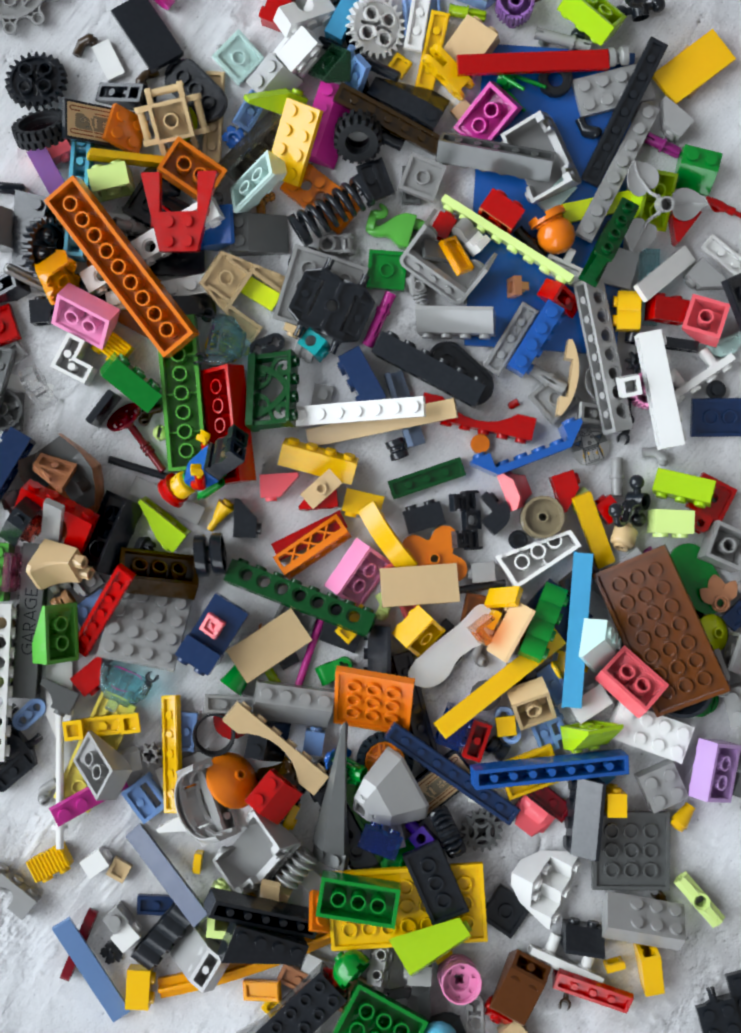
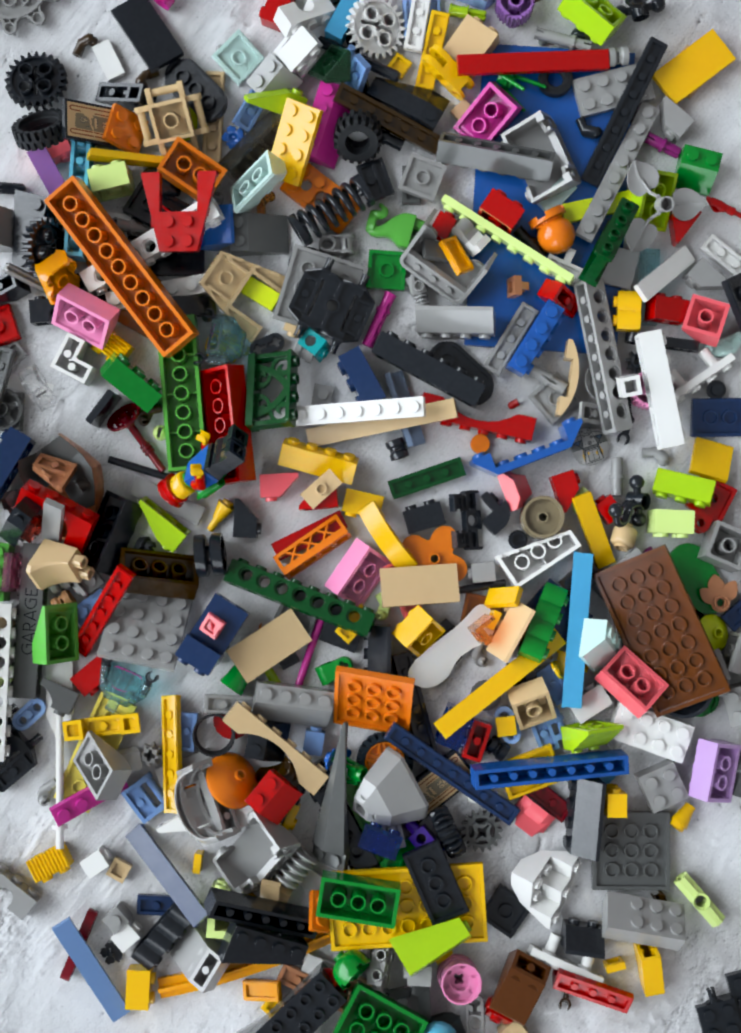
none -> yellow tile [688,437,734,483]

